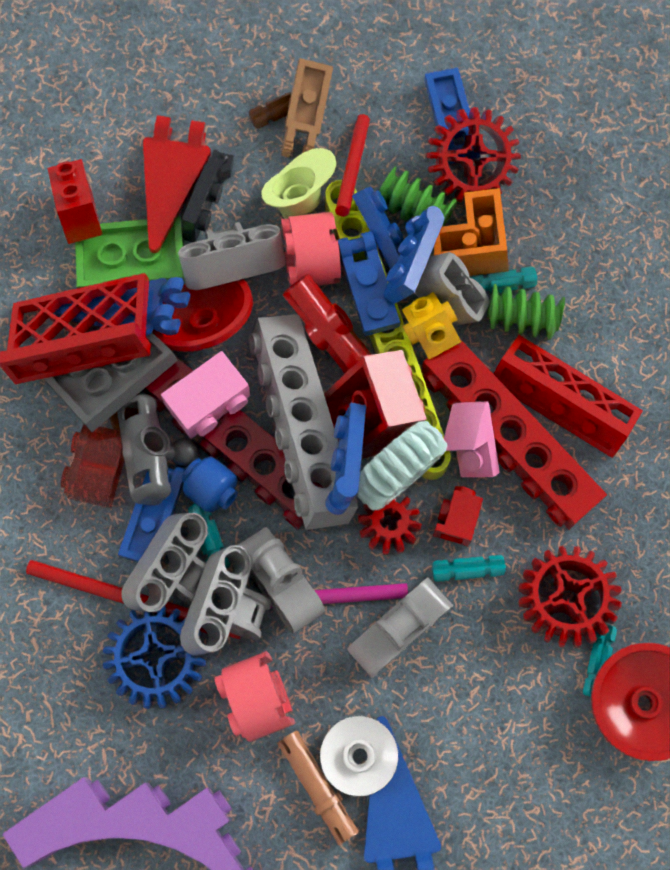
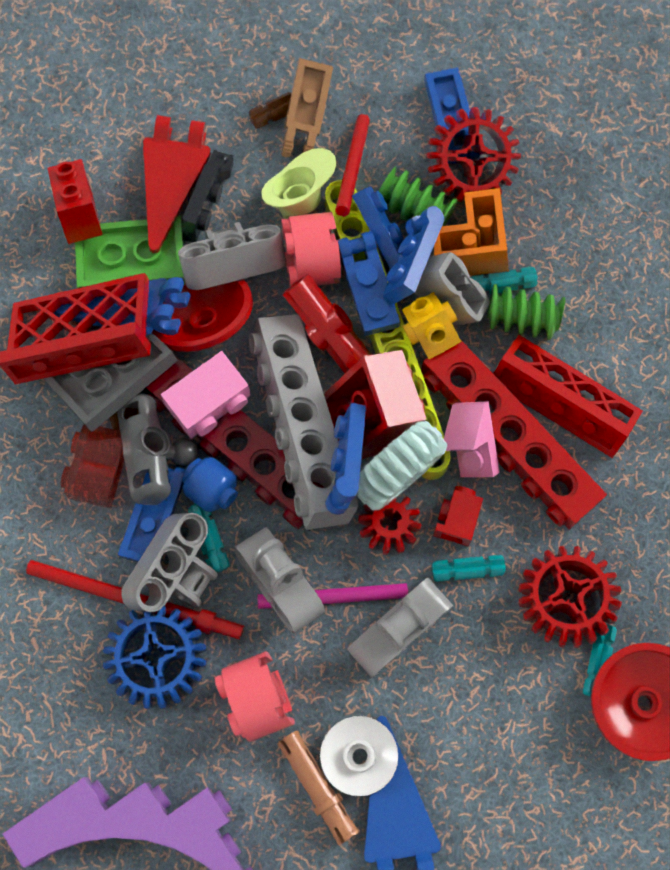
light grey piece [180,545,272,656] -> none

